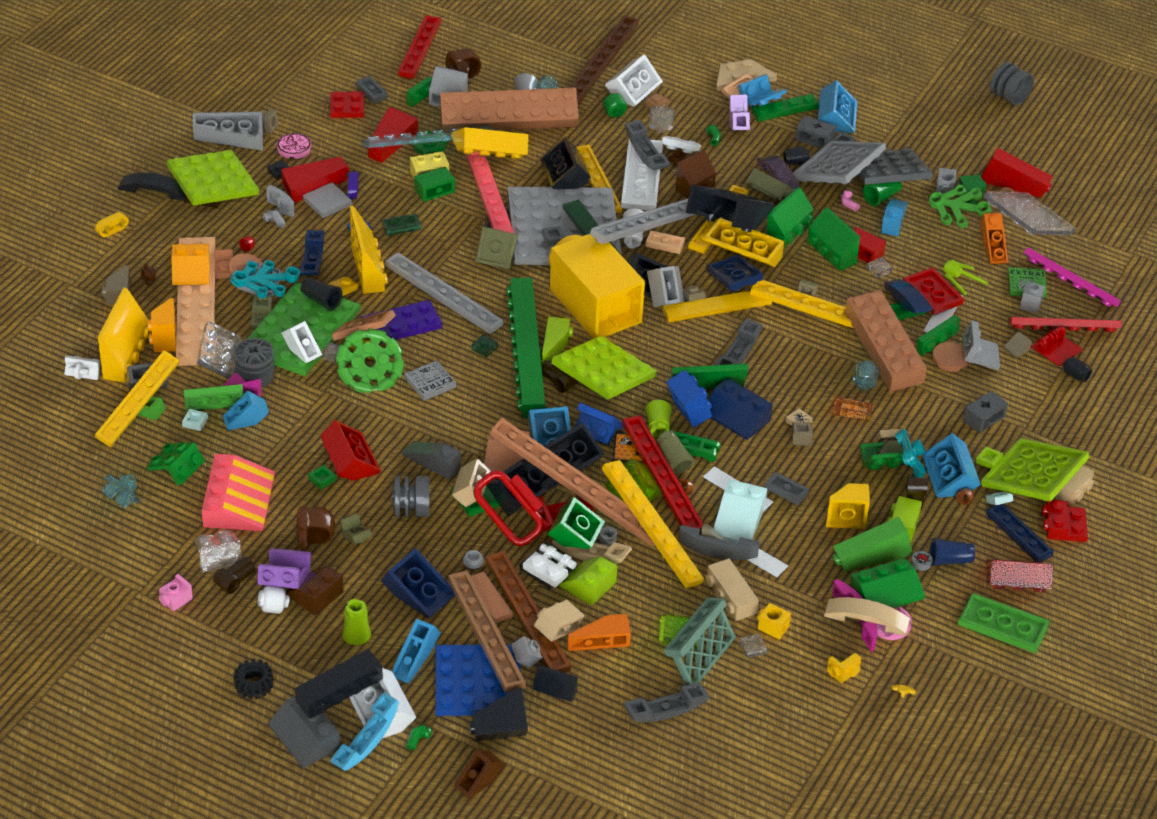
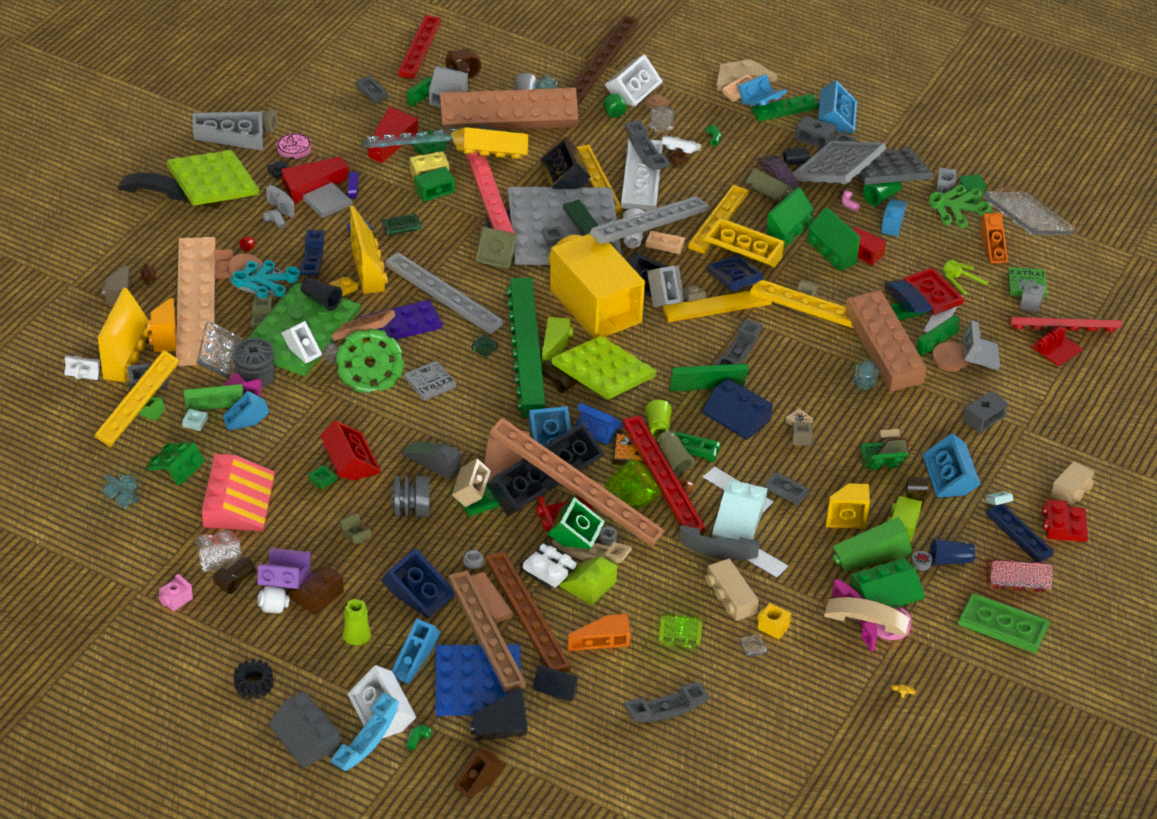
yellow beam [95,212,129,237] -> none
light orange slope [171,243,211,285] -> none
black brick [294,649,383,719] -> none
reddish brown piece [296,506,335,552] -> none
red plate [330,91,364,118] -> none
red bar [473,470,544,546] -> none
light grey plate [511,636,542,667] -> none
tan brick [534,600,585,642] -> none
yellow plate [602,460,704,588] -> none
sand green fence [664,597,736,685] -> none
blue brick [666,370,712,428] -> none
reddish brown slope [675,149,716,199] -> none
black windscreen [686,185,774,232] -> none
dark tan slope [701,524,725,540] -> none
lavender brick [729,94,750,130] -> none
yellow bracket [827,653,861,683] -> none
clear orange tile [832,397,873,421] -> none
clear tile [867,257,893,278] -> none
teal plant [895,428,926,478] -> none
dark orange hinge [956,488,974,505] -> none
lime plate [976,447,1003,469] -> none
red slope [981,148,1052,198] -> none
lime plate [981,438,1089,502] -> none
dark grey wheel [990,62,1034,105] -> none
dark tan slope [1004,332,1031,358] -> none
dark pink plate [1024,247,1121,307] -> none
black brick [1063,357,1092,382] -> none

